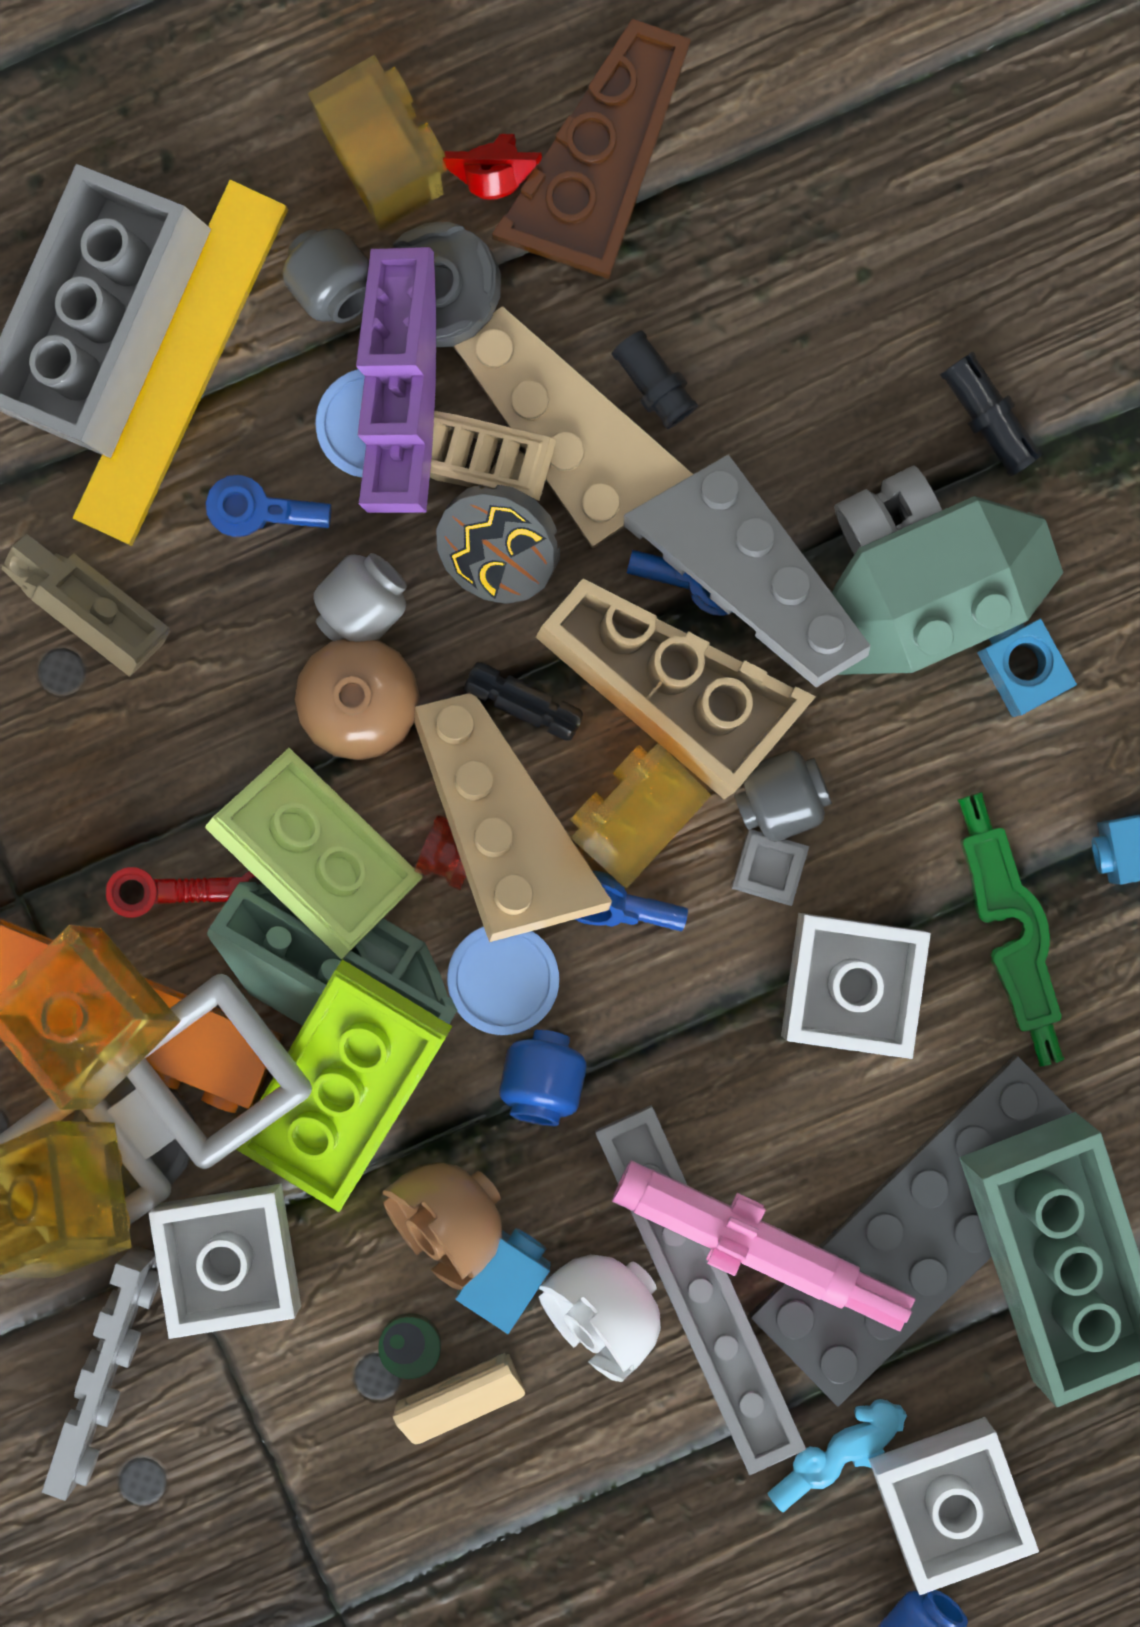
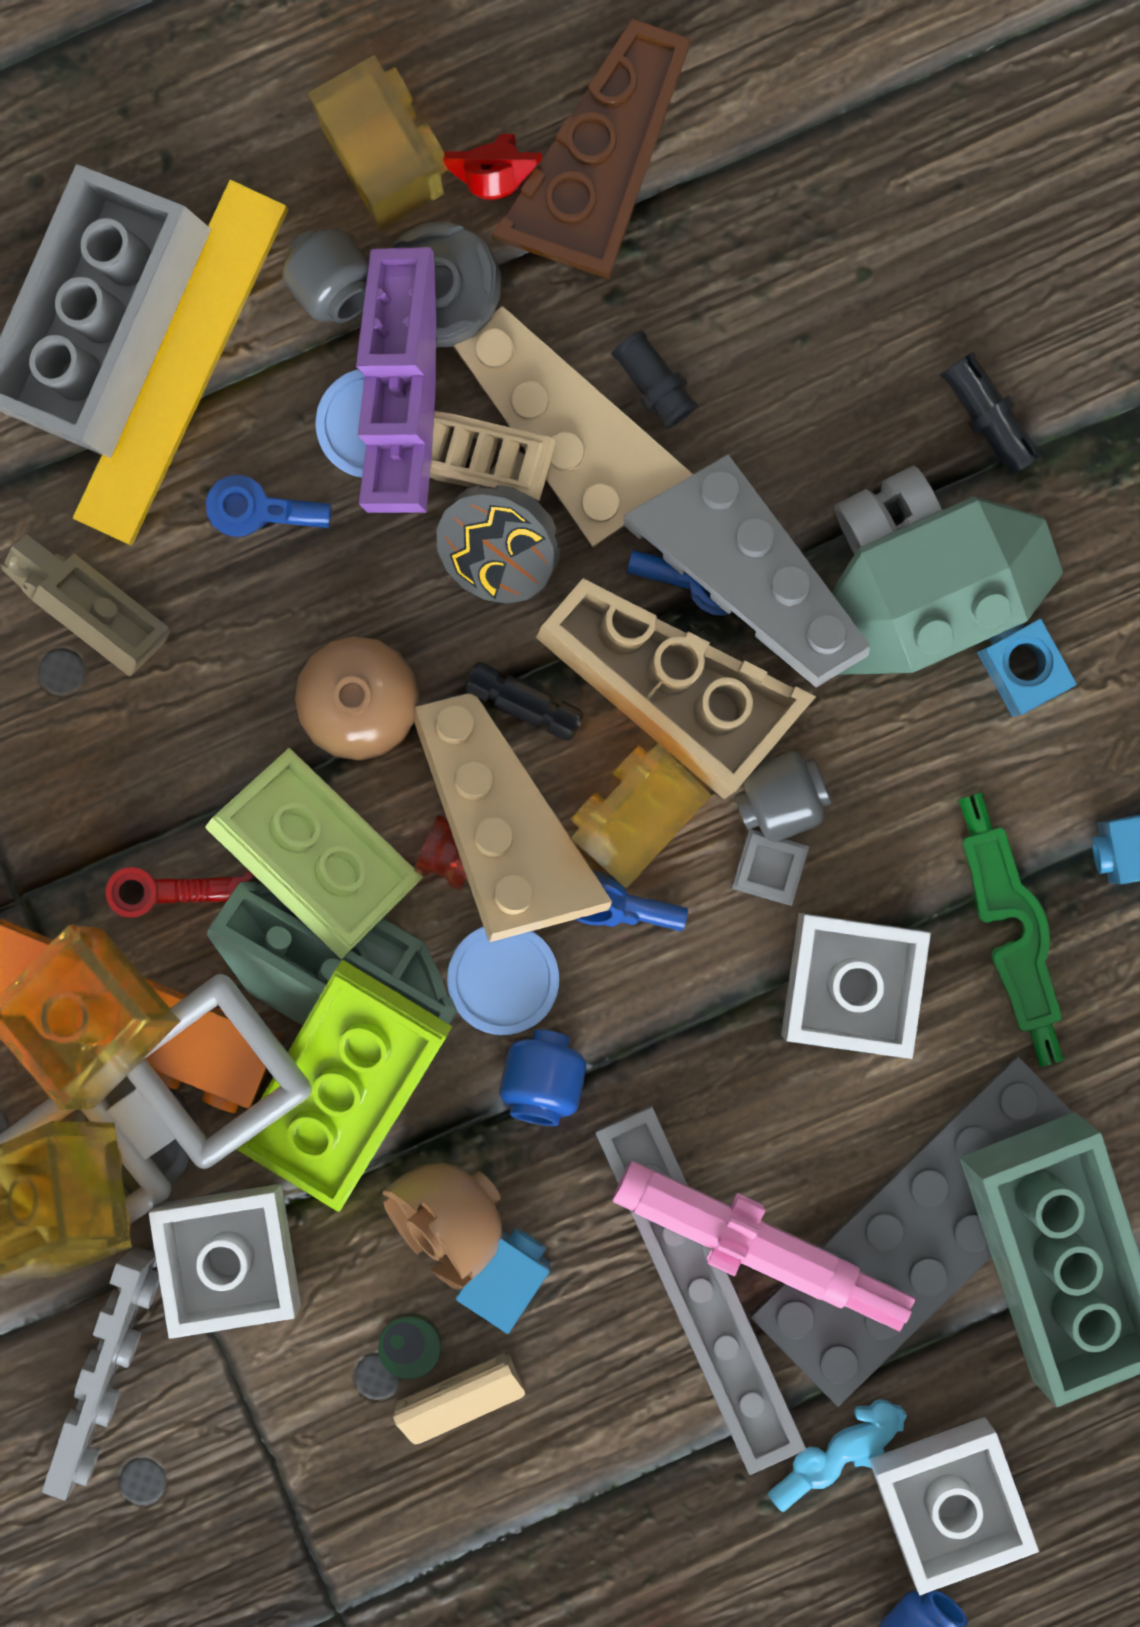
light grey head [313,553,407,642] -> none
white cylinder [539,1254,661,1382] -> none

